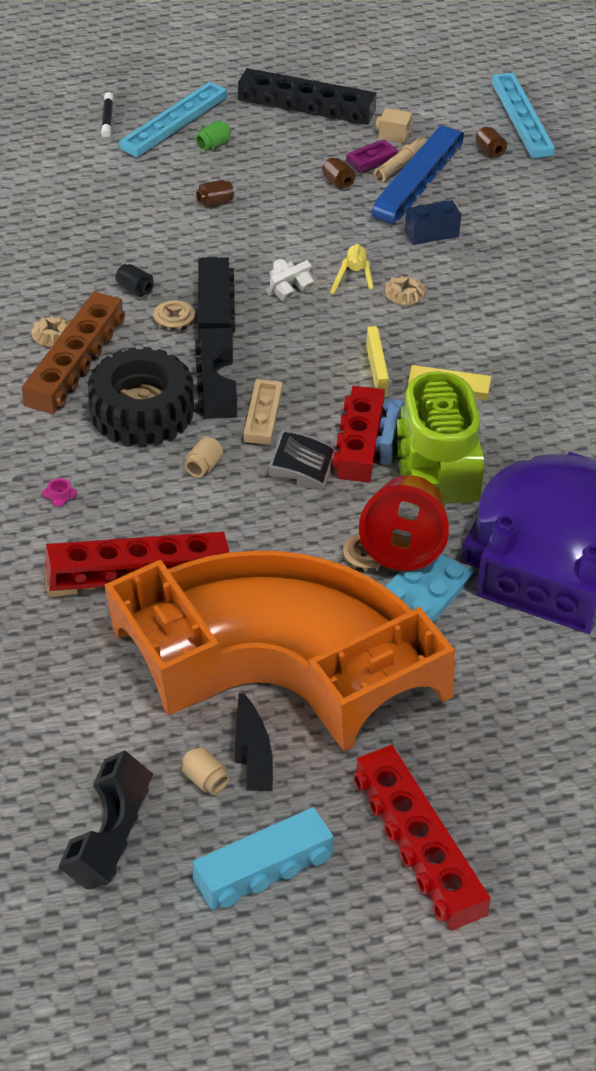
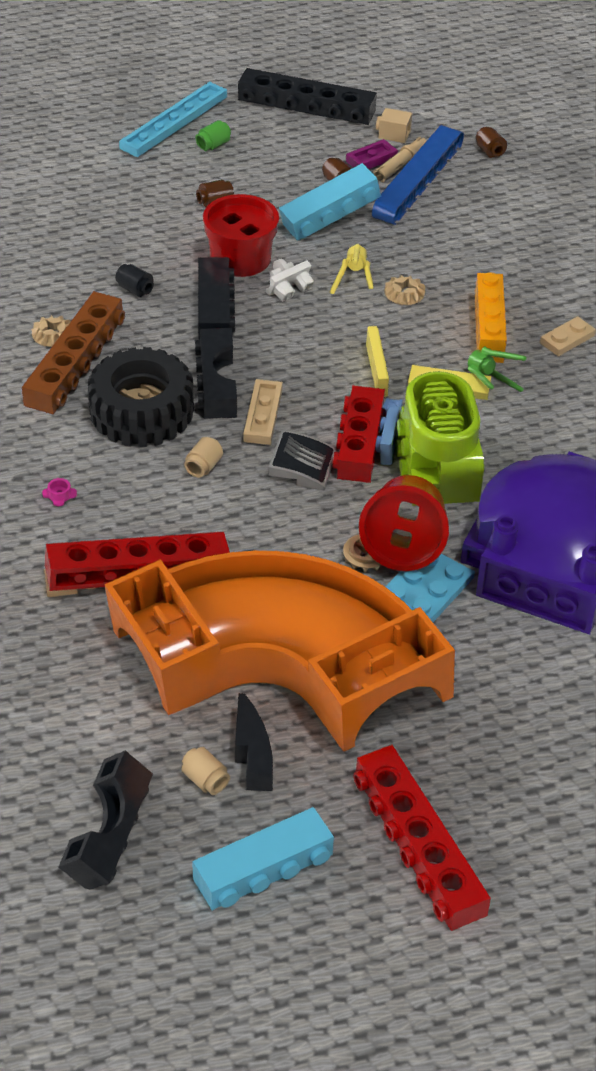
bar [101,92,113,137] -> none
tan gear [153,300,195,331] -> none
dark blue brick [405,200,461,245] -> none
medium azure plate [491,73,555,158] -> none
none -> red piece [203,194,279,277]
none -> medium azure brick [279,163,381,240]
none -> bright green plant [467,346,526,392]
none -> light orange brick [475,272,507,363]
none -> tan plate [540,316,596,356]

